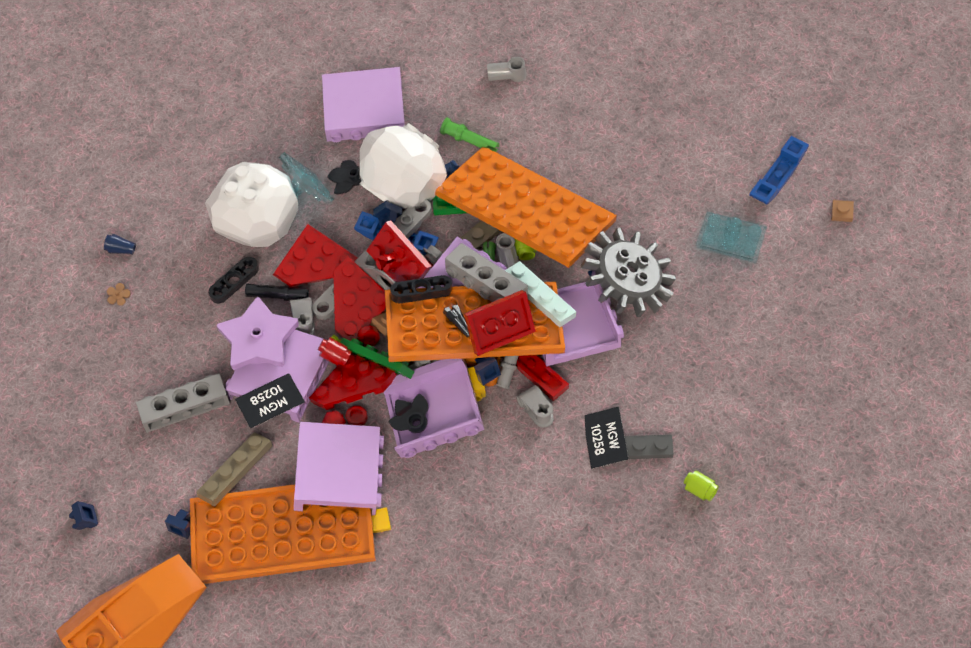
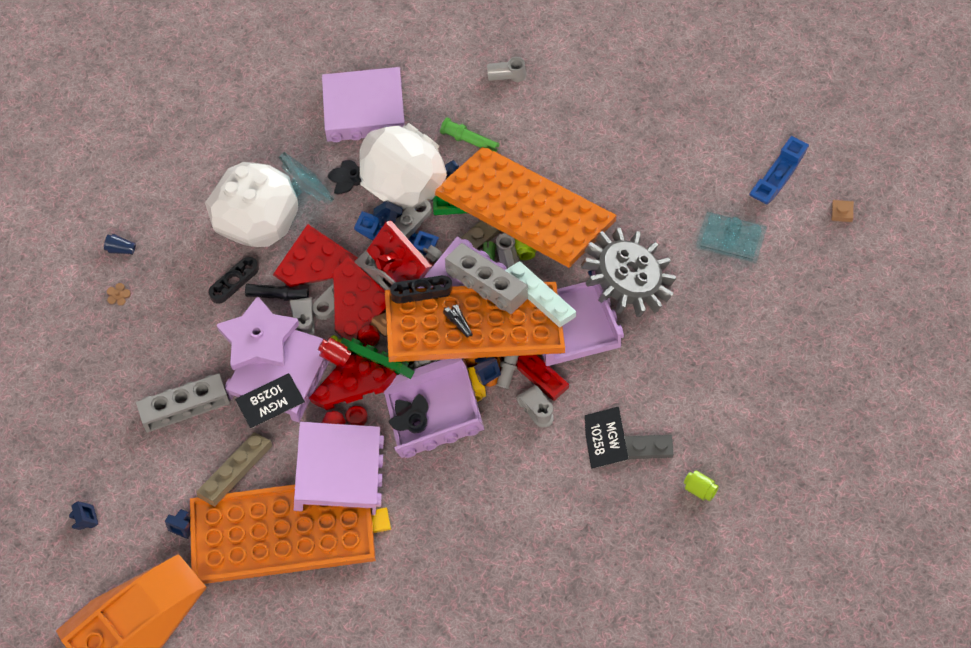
red plate [464,290,536,356] -> none

